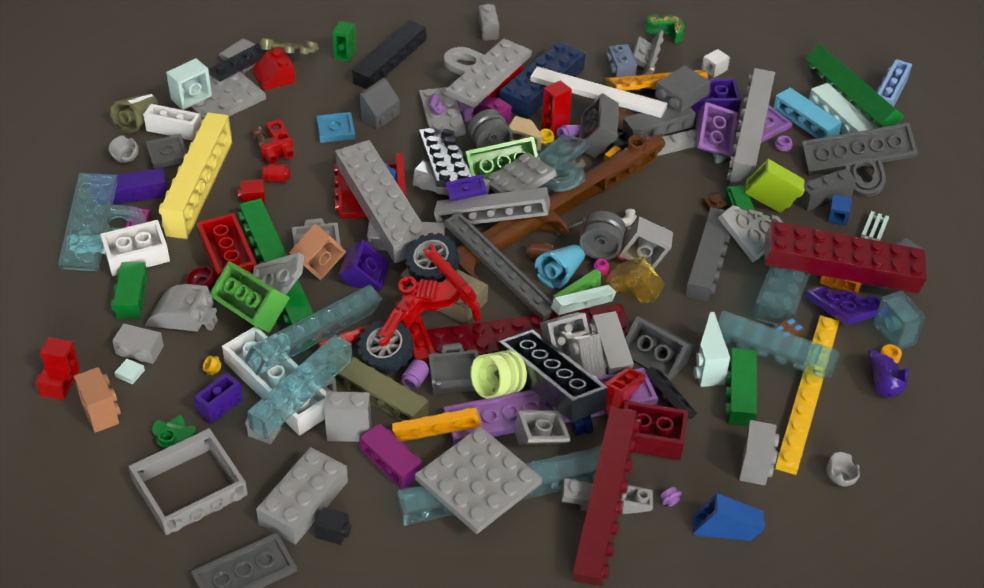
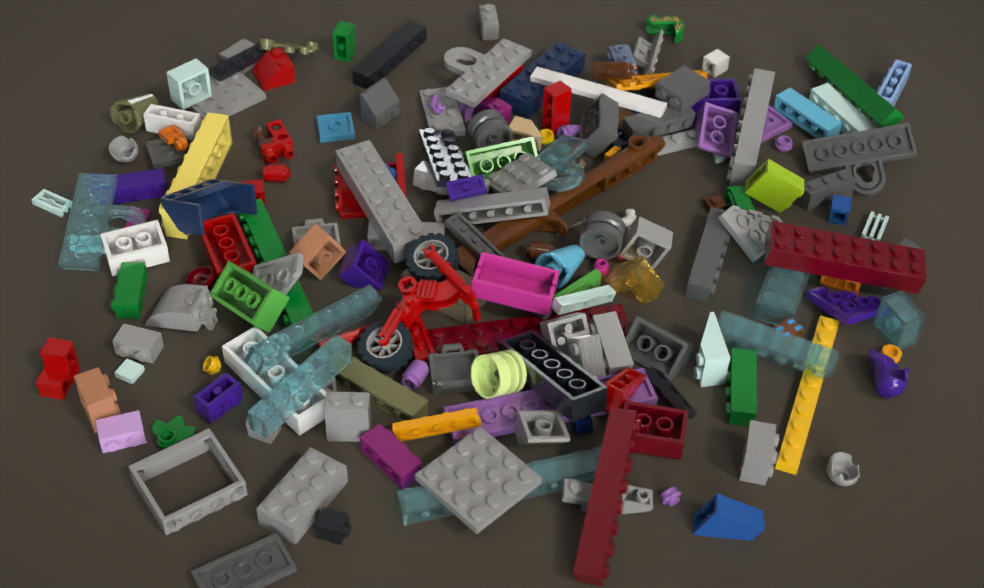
none -> light aqua tile [31,189,74,217]
none -> lavender brick [96,410,146,453]
none -> orange plate [158,124,189,151]
none -> dark blue windscreen [161,179,258,236]
none -> dark pink piece [471,252,560,316]
none -> reddish brown hinge [593,61,638,80]

